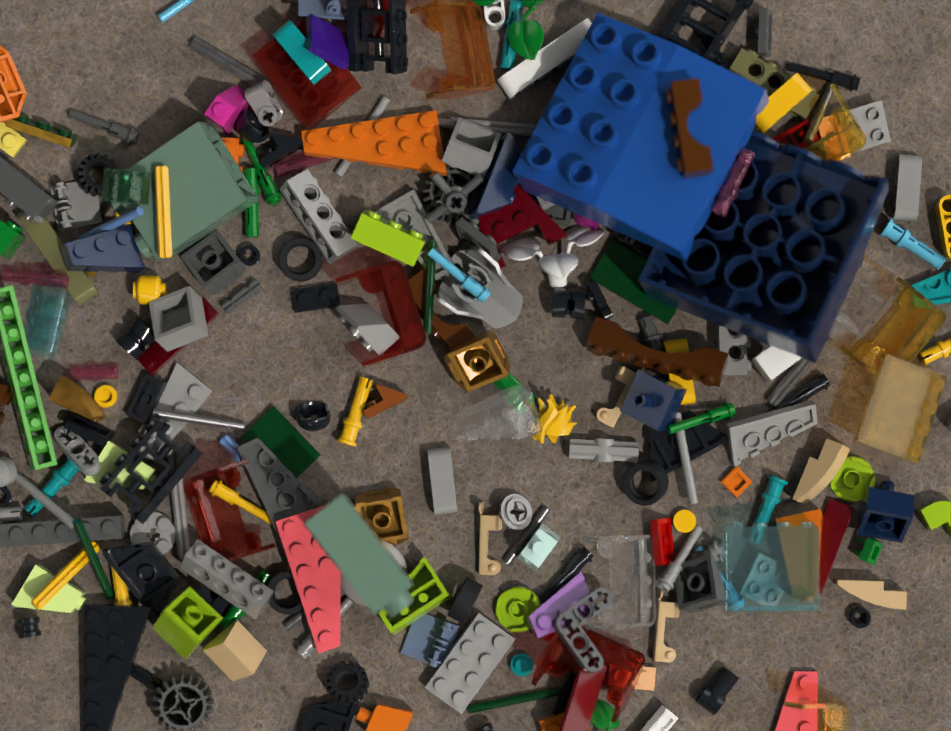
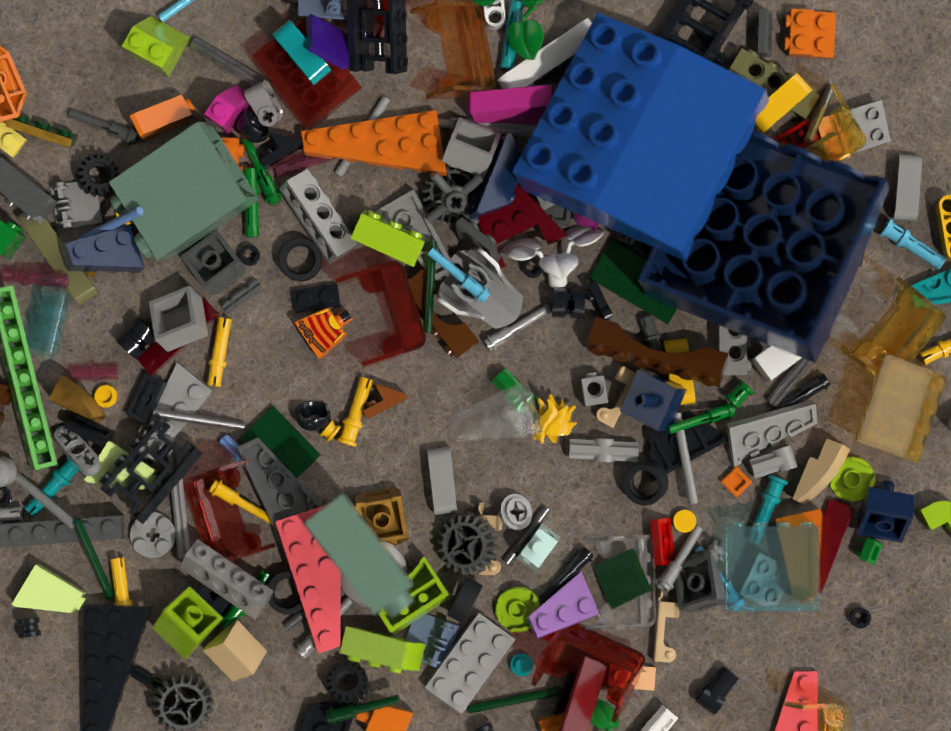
yellow axle [31,541,100,610] -> none
clear green brick [102,168,151,205] -> none
black wing [102,541,180,621] -> none
yellow head [133,275,166,305] -> none
yellow axle [154,166,172,258] -> none
light grey slope [336,303,400,356] -> none
pearl gold slope [445,330,511,392] -> none
dark grey beam [554,588,612,674] -> none
reddish brown arch [666,78,714,179] -> none
clear pink pin [712,148,755,217] -> none
black pin [787,62,860,92] -> none
tan slope [835,579,907,610] -> none
none -> lime slope [122,16,191,77]
none -> orange slope [130,95,195,142]
none -> yellow pin [206,317,232,387]
none -> torso [295,308,353,360]
none -> yellow bush [319,420,341,442]
none -> dark green pin [326,695,401,725]
none -> lime wedge [340,626,426,673]
none -> dark grey gear [437,513,499,575]
none -> dark pink slope [467,85,555,125]
none -> light grey pin [483,304,551,351]
none -> black bush [523,257,543,278]
none -> light grey brick [581,372,608,407]
none -> dark green tile [594,548,652,609]
none -> green bush [724,379,754,409]
none -> light grey piece [749,445,798,478]
none -> orange plate [784,9,836,59]

